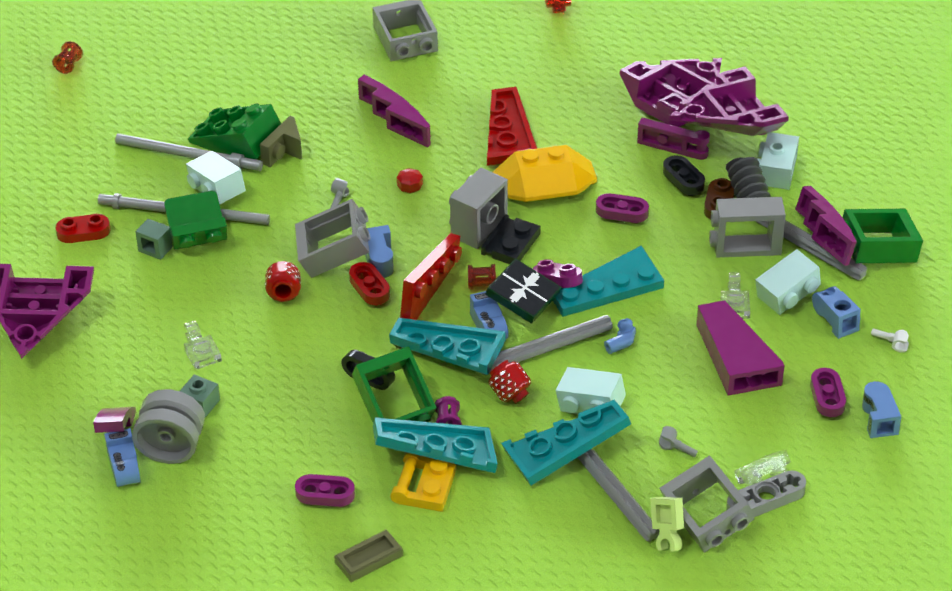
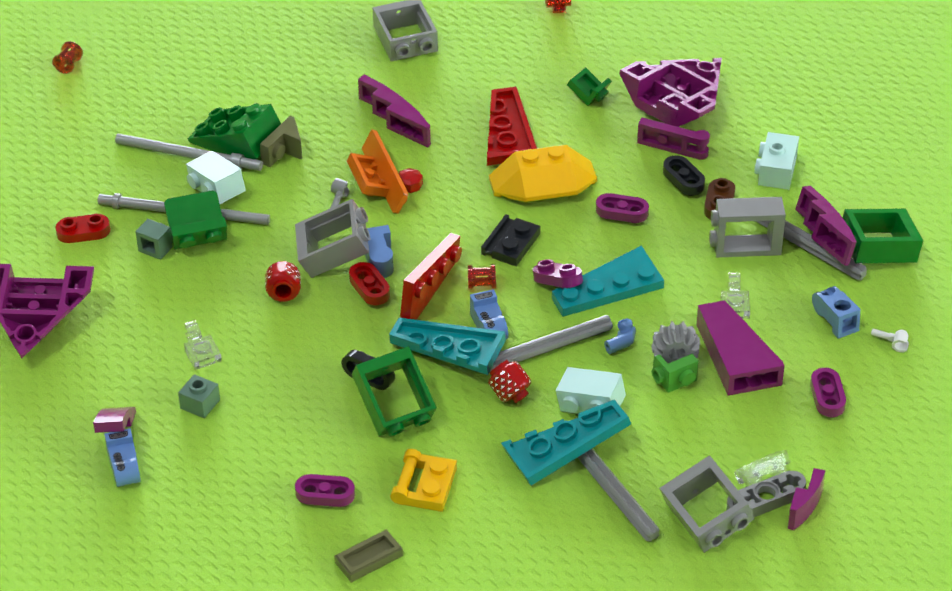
light grey wheel [132,389,205,464] -> none
teal wing [373,417,498,473] -> none
magenta bush [435,396,461,425] -> none
light grey brick [449,168,508,249] -> none
tile [485,258,562,324] -> none
yellowish green plate [650,497,684,552] -> none
light grey hand [659,426,698,457] -> none
magenta wedge [670,66,789,136] -> none
dark grey piece [726,157,771,198] -> none
light aqua brick [755,249,821,315] -> none
medium blue leg [862,382,901,438] -> none
none -> orange bracket [347,130,408,213]
none -> green bracket [567,67,612,106]
none -> light grey gear [651,321,700,364]
none -> bright green bracket [651,354,699,393]
none -> magenta slope [788,468,826,530]

